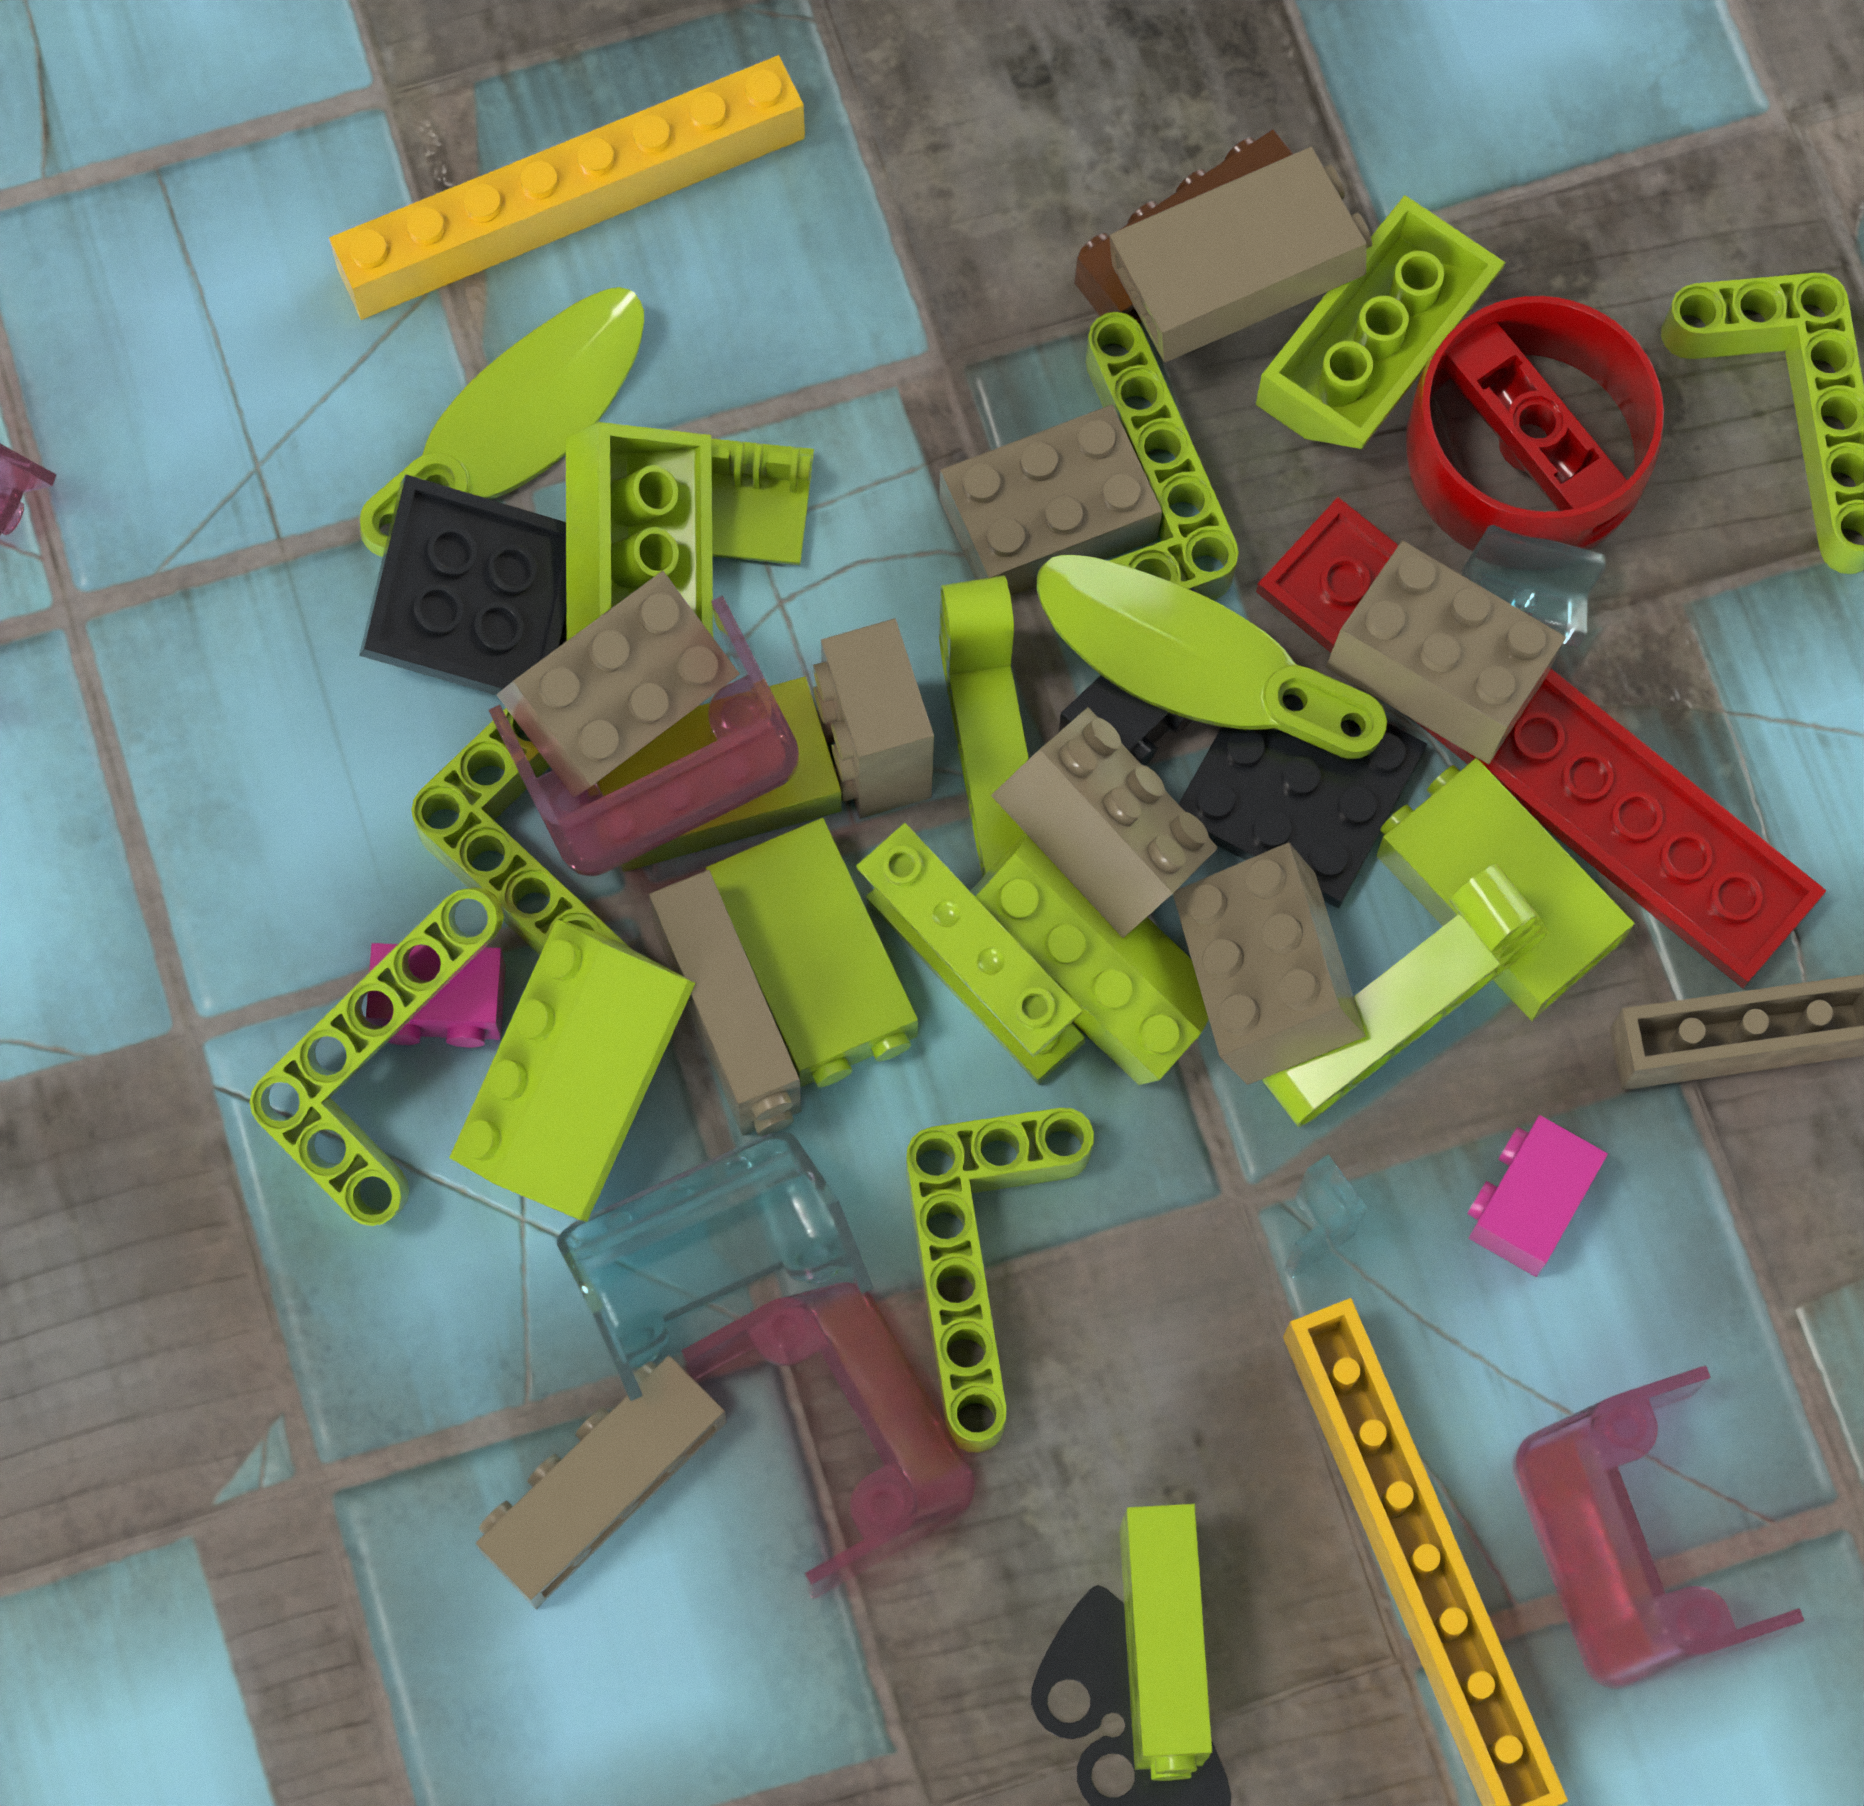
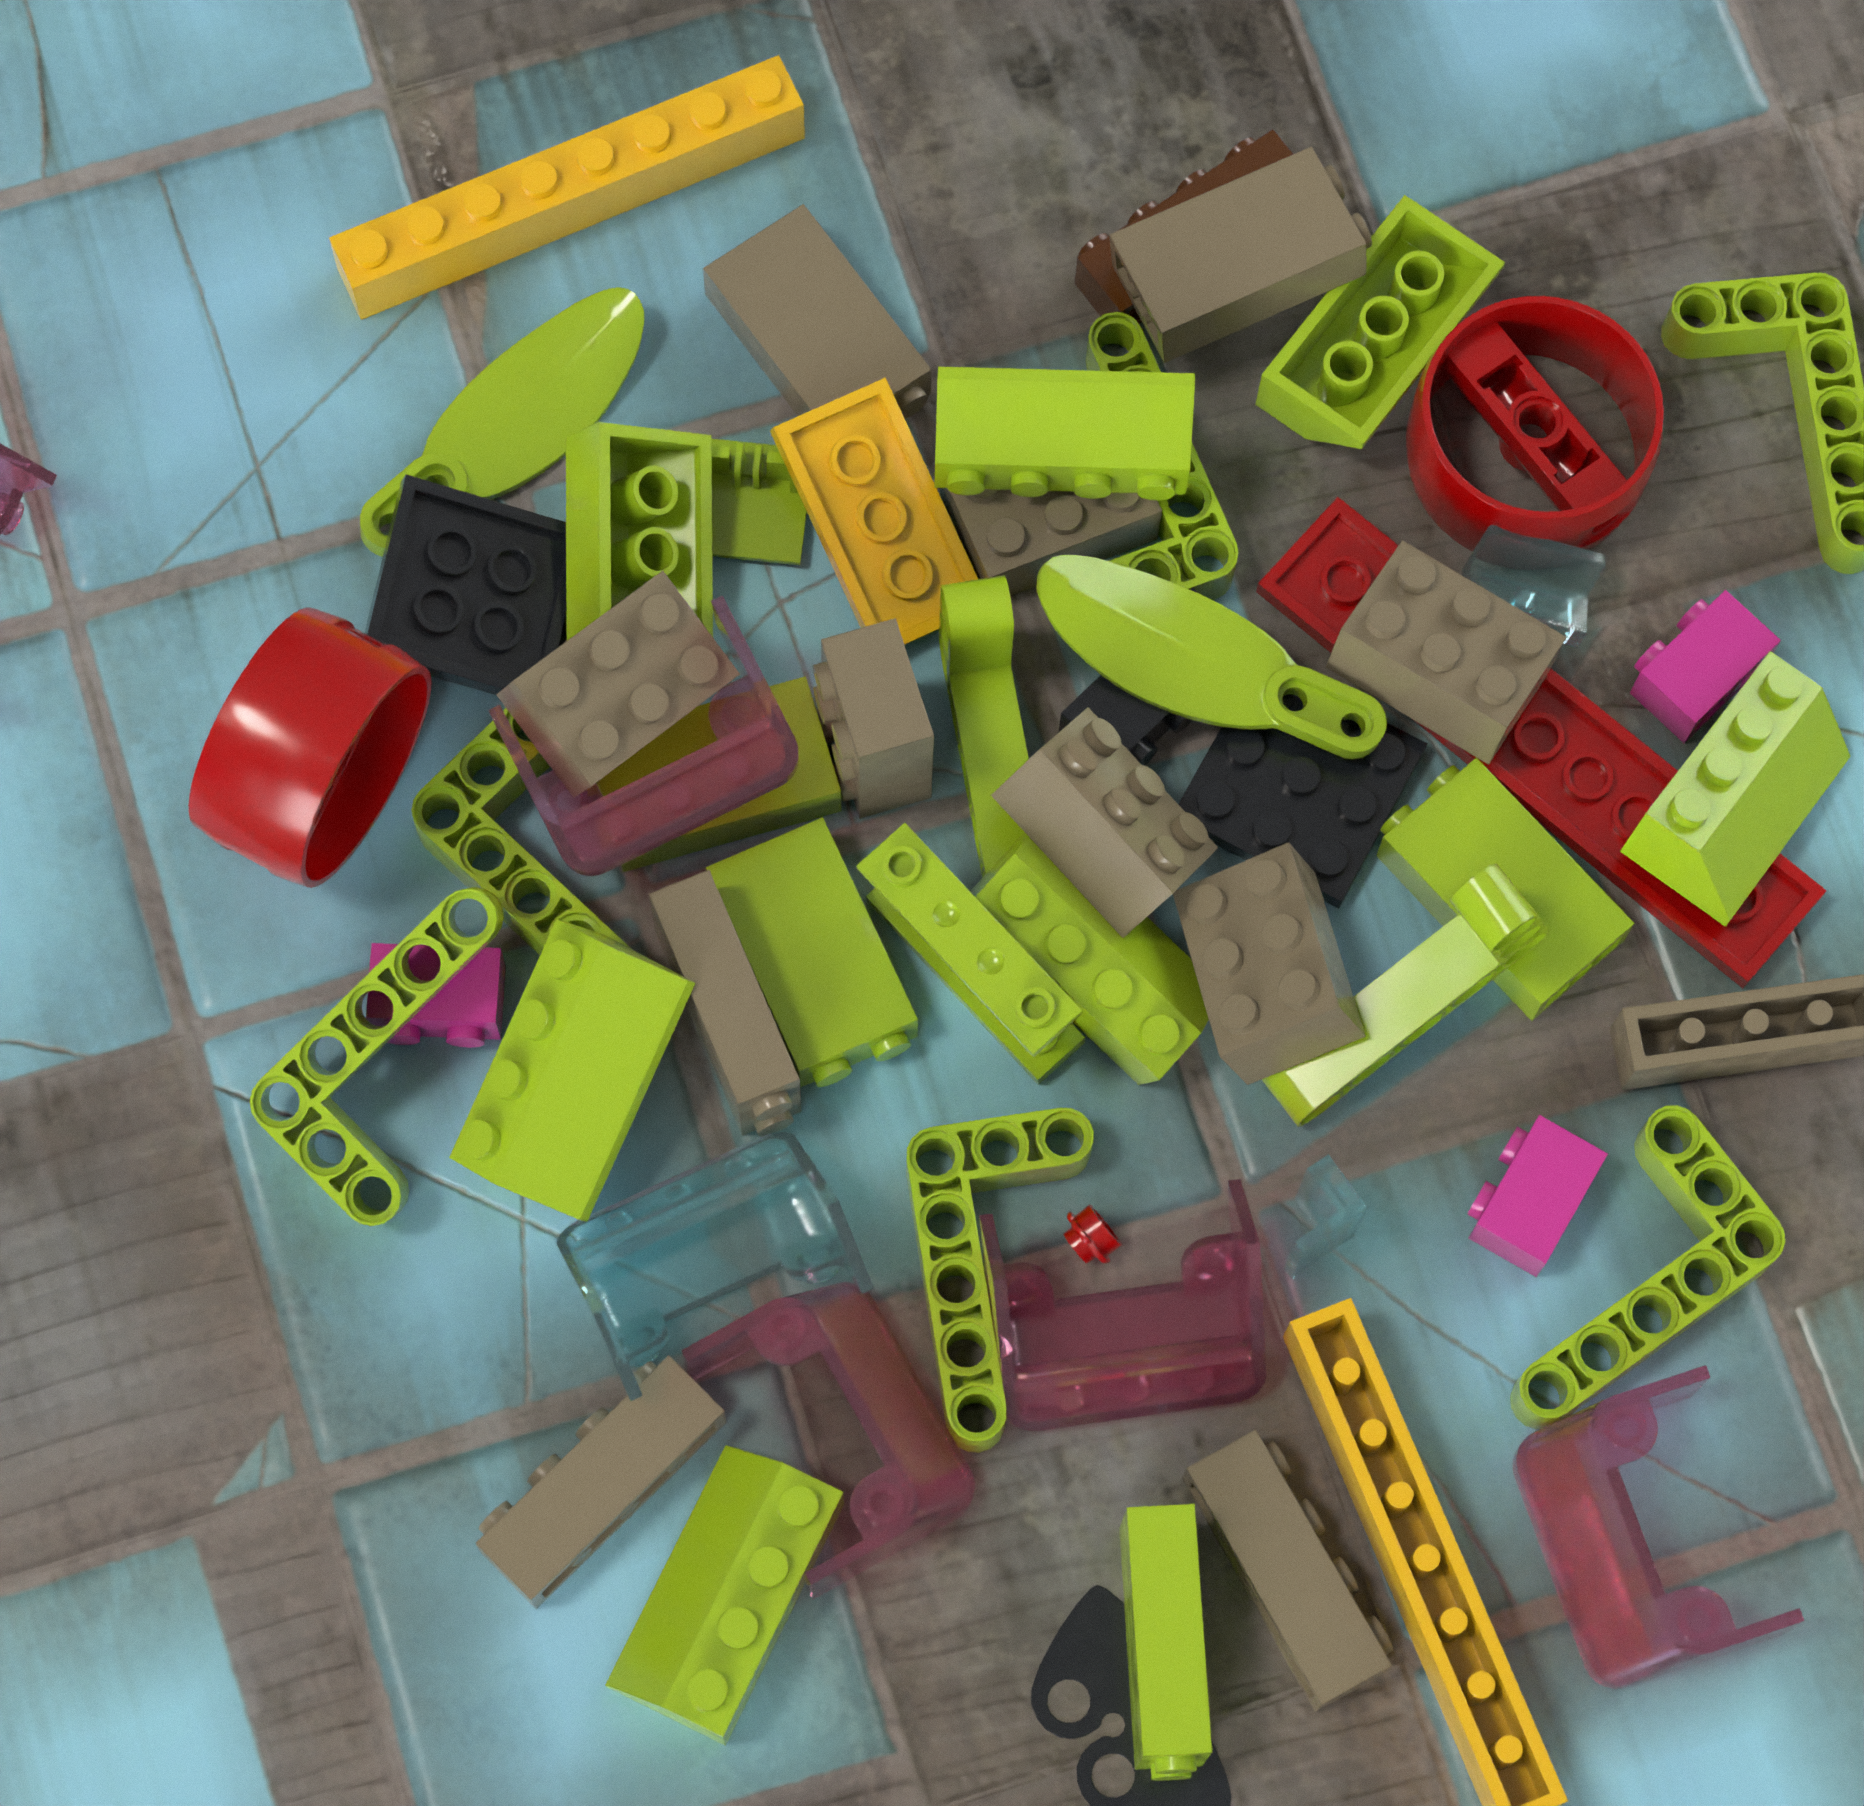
none -> red cylinder [188,607,432,888]
none -> lime slope [605,1445,844,1746]
none -> dark tan brick [703,204,932,419]
none -> yellow plate [770,377,978,645]
none -> lime slope [934,367,1195,501]
none -> clear pink windscreen [979,1179,1267,1431]
none -> red plate [1063,1204,1122,1264]
none -> dark tan brick [1182,1430,1393,1712]
none -> lime beam [1510,1105,1785,1429]
none -> lime slope [1620,651,1851,927]
none -> dark pink brick [1630,590,1781,744]

